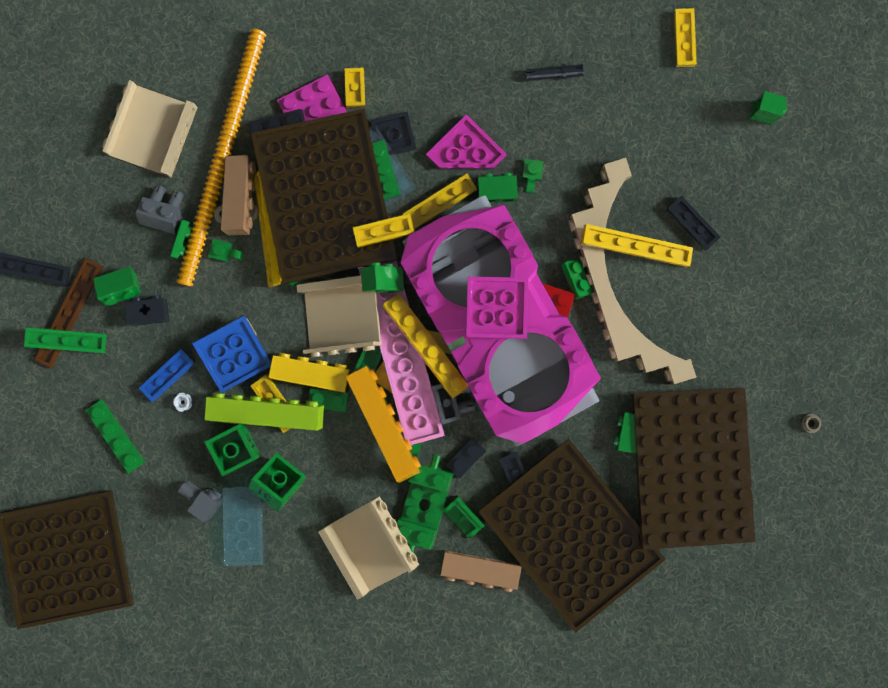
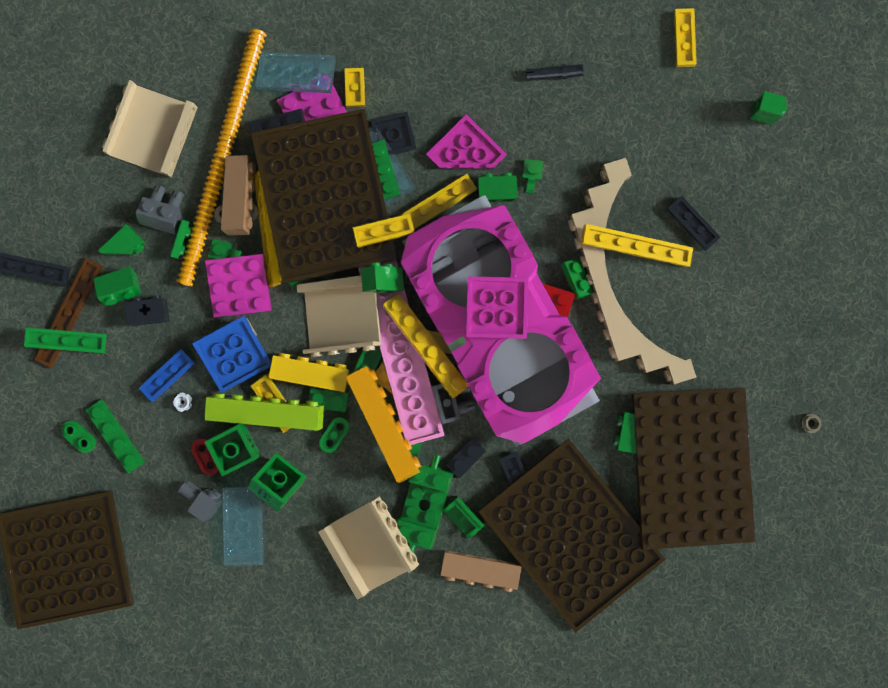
none -> green plate [61,421,96,453]
none -> green slope [98,224,146,256]
none -> red plate [192,438,219,475]
none -> dark pink plate [205,253,272,317]
none -> clear light blue plate [255,52,336,93]
none -> green plate [319,417,350,453]

